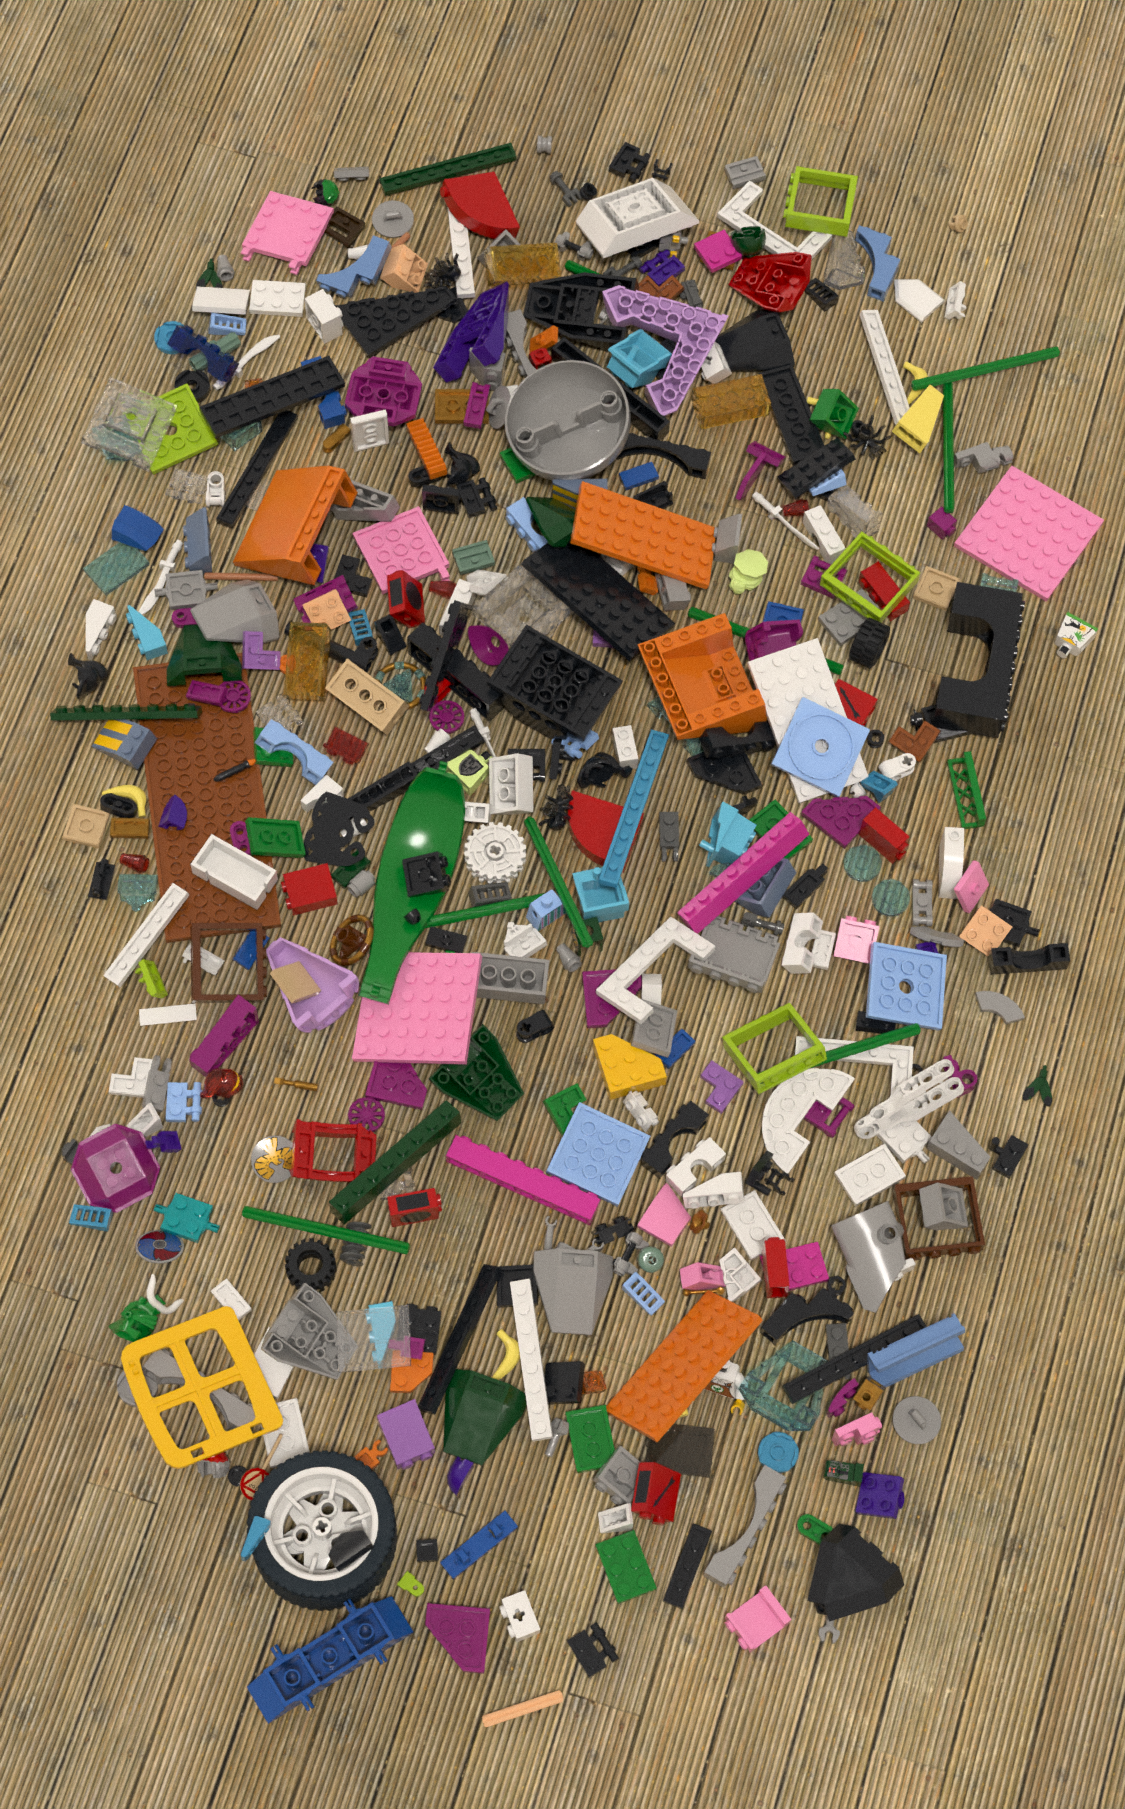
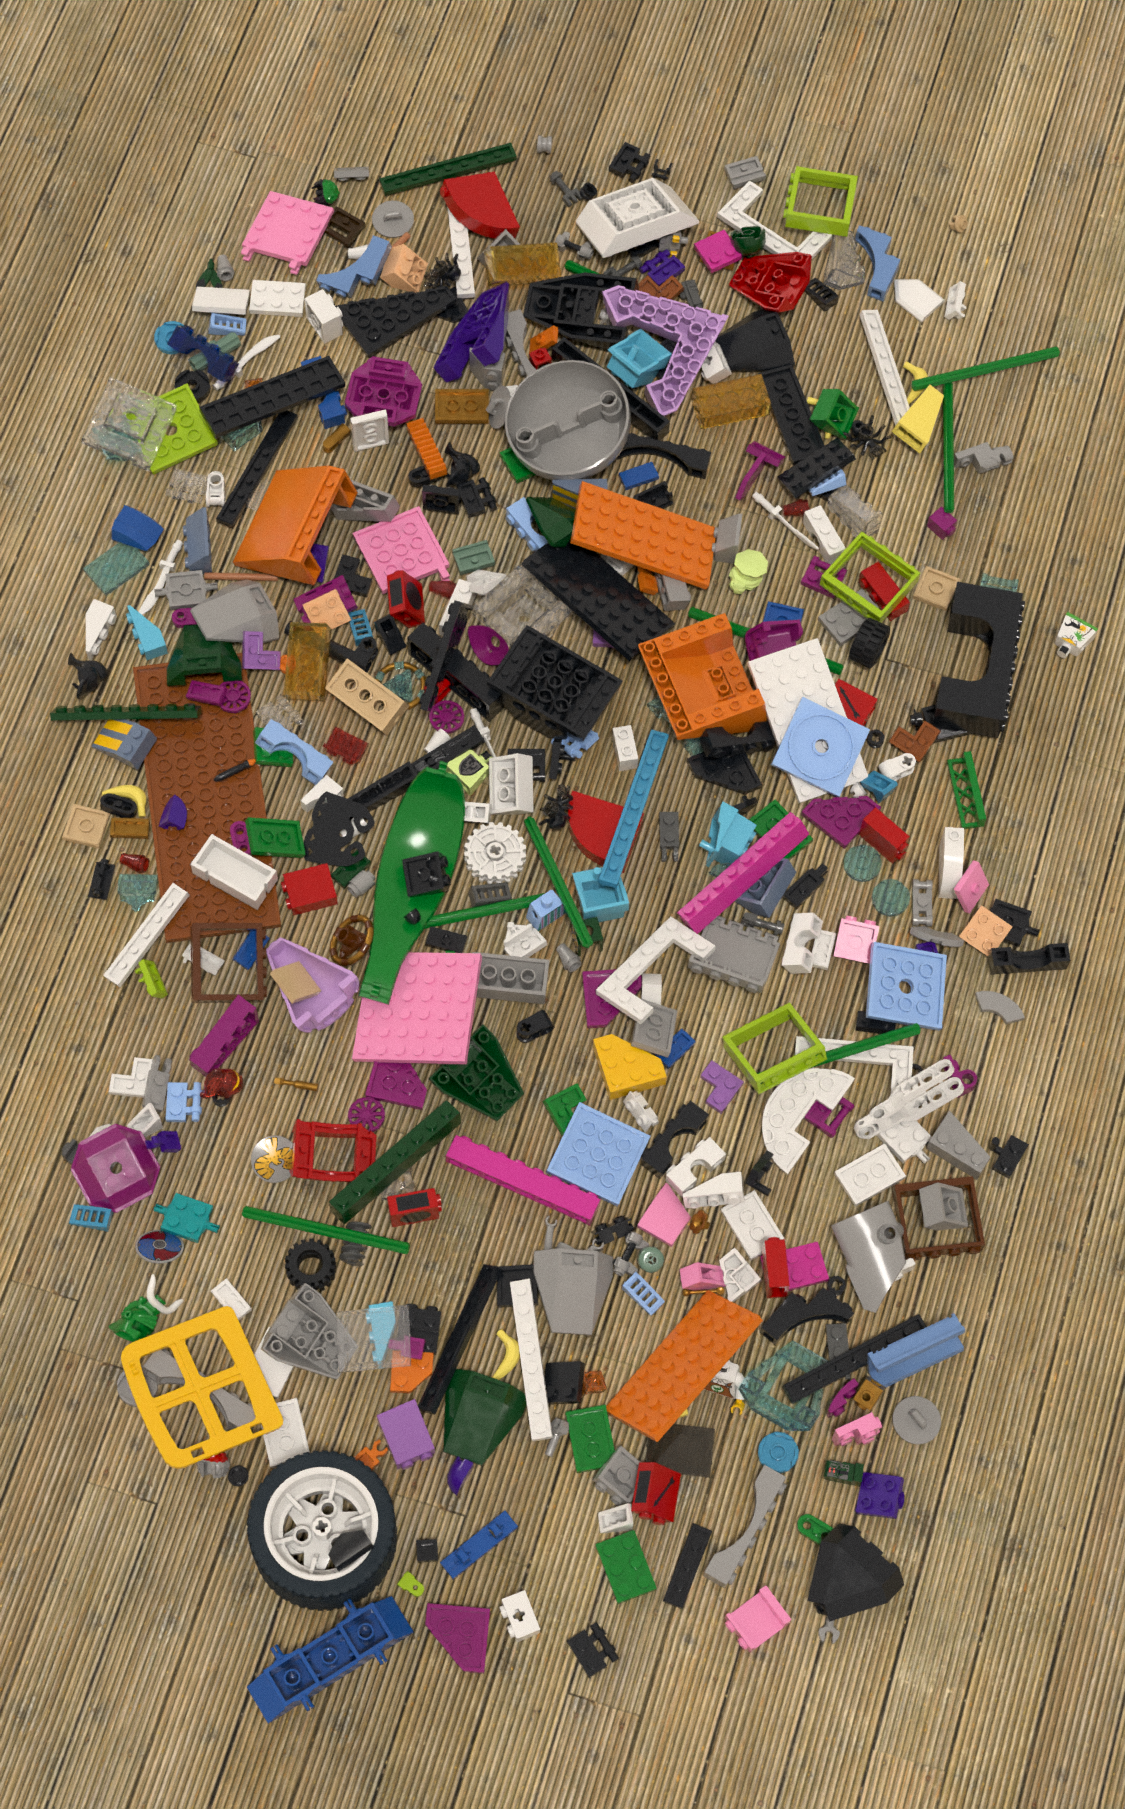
white sticker [139,1004,197,1026] -> none
piece [240,1434,283,1500] -> none
dark azure slope [241,1516,271,1562] -> none
magenta plate [464,382,491,429] -> none
light nougat axle [482,1690,564,1727] -> none
black piece [577,752,633,788] -> none
black piece [764,1168,794,1196] -> none
bright pink plate [954,466,1104,602] -> none
dark green piece [1023,1065,1052,1107] -> none

